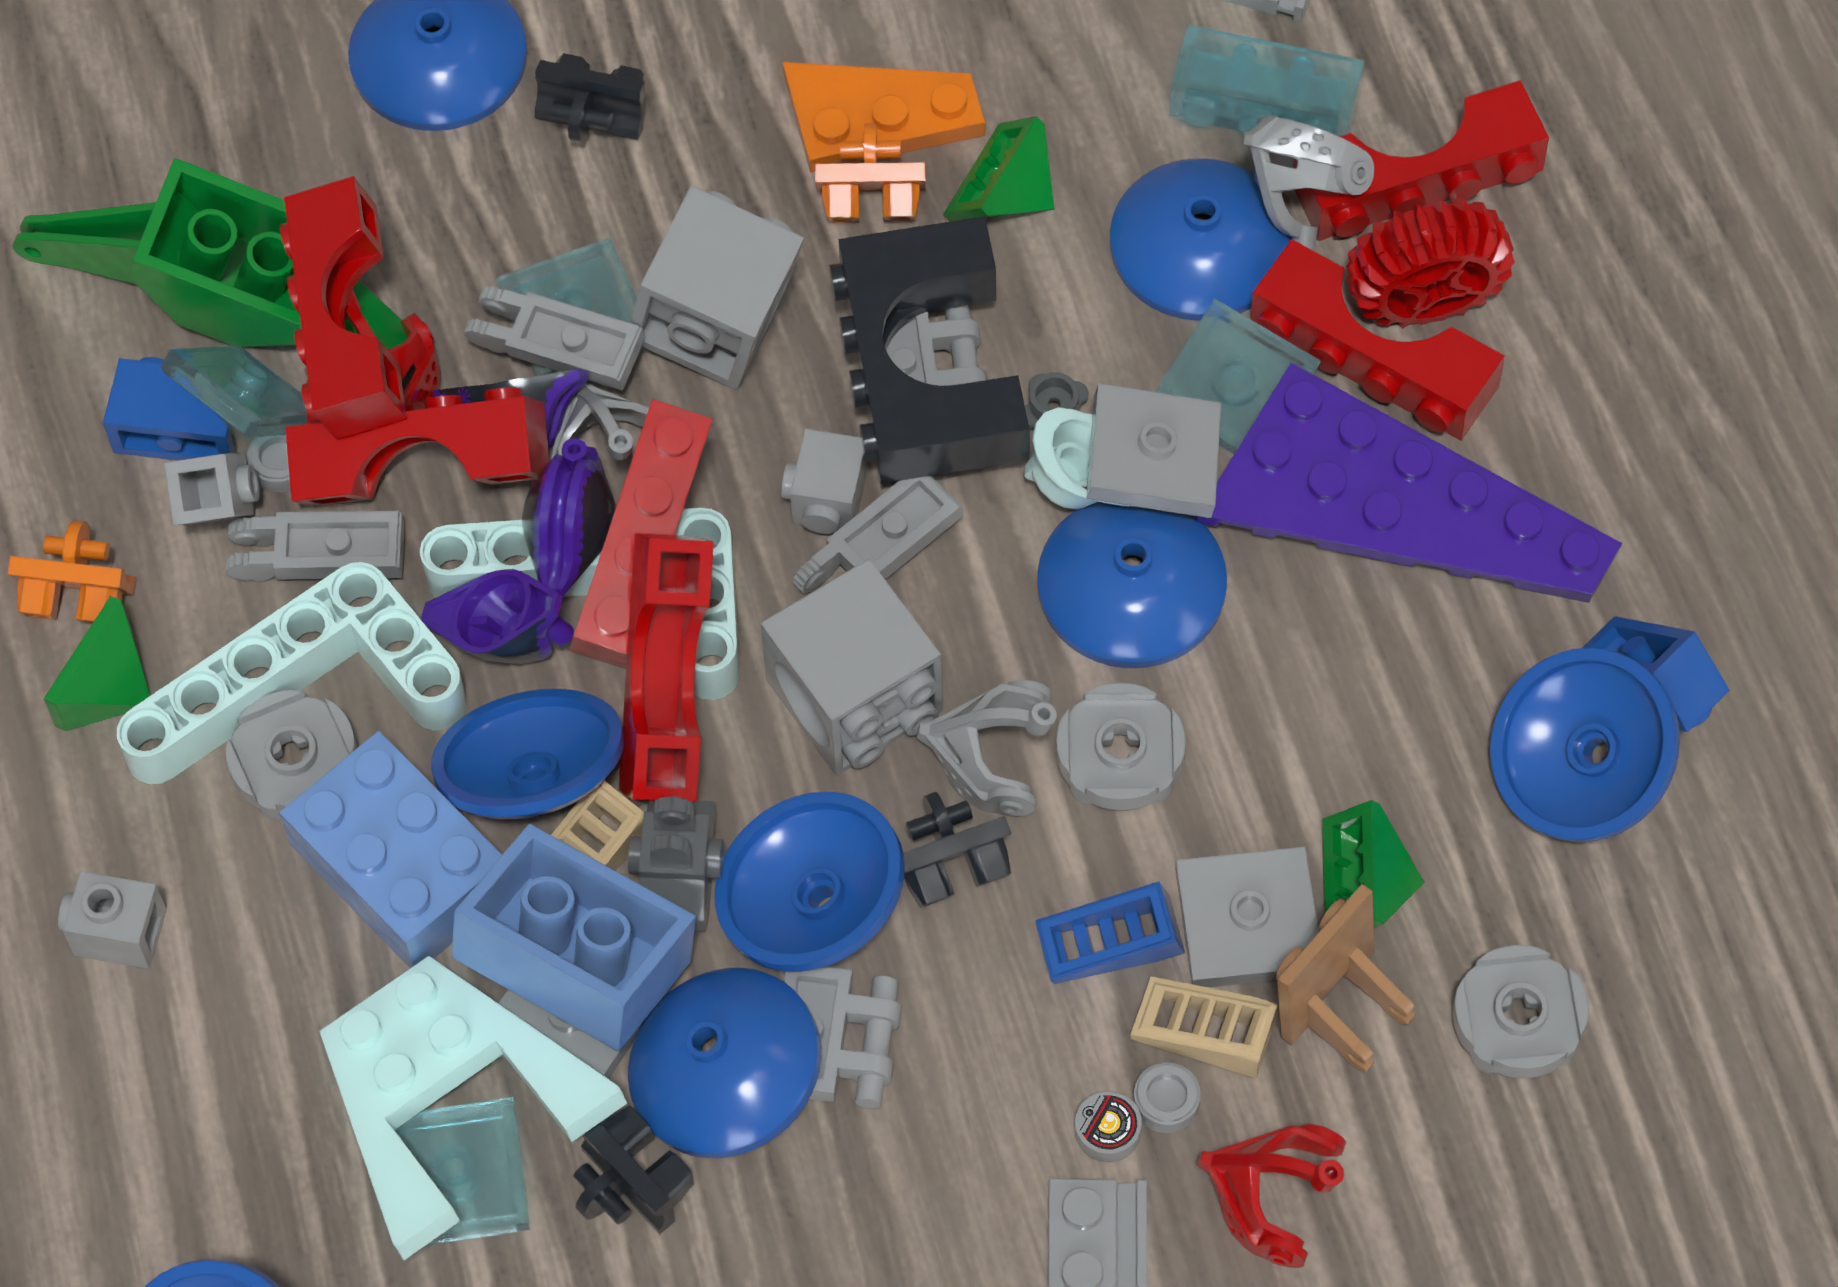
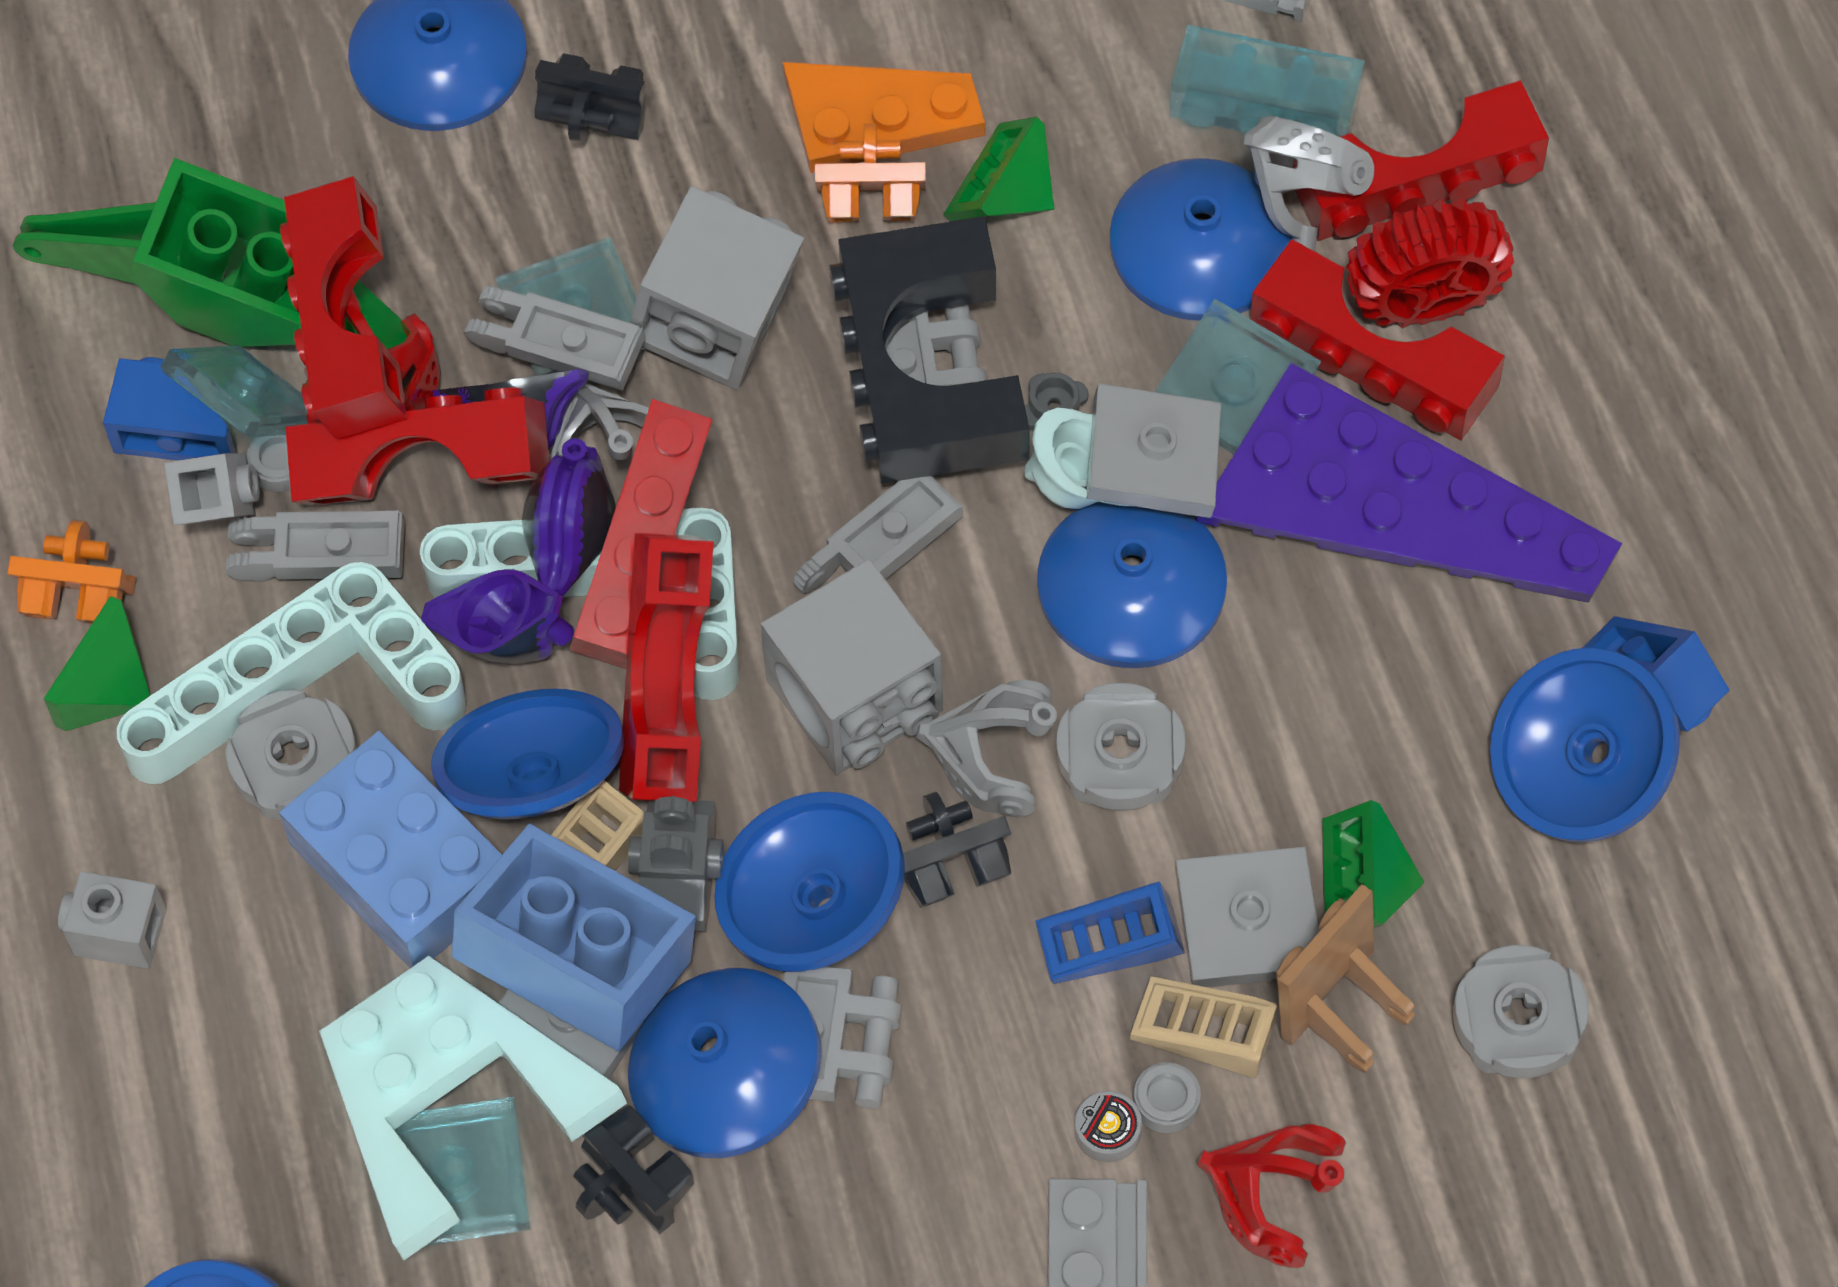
light grey brick [781,429,868,534] -> none

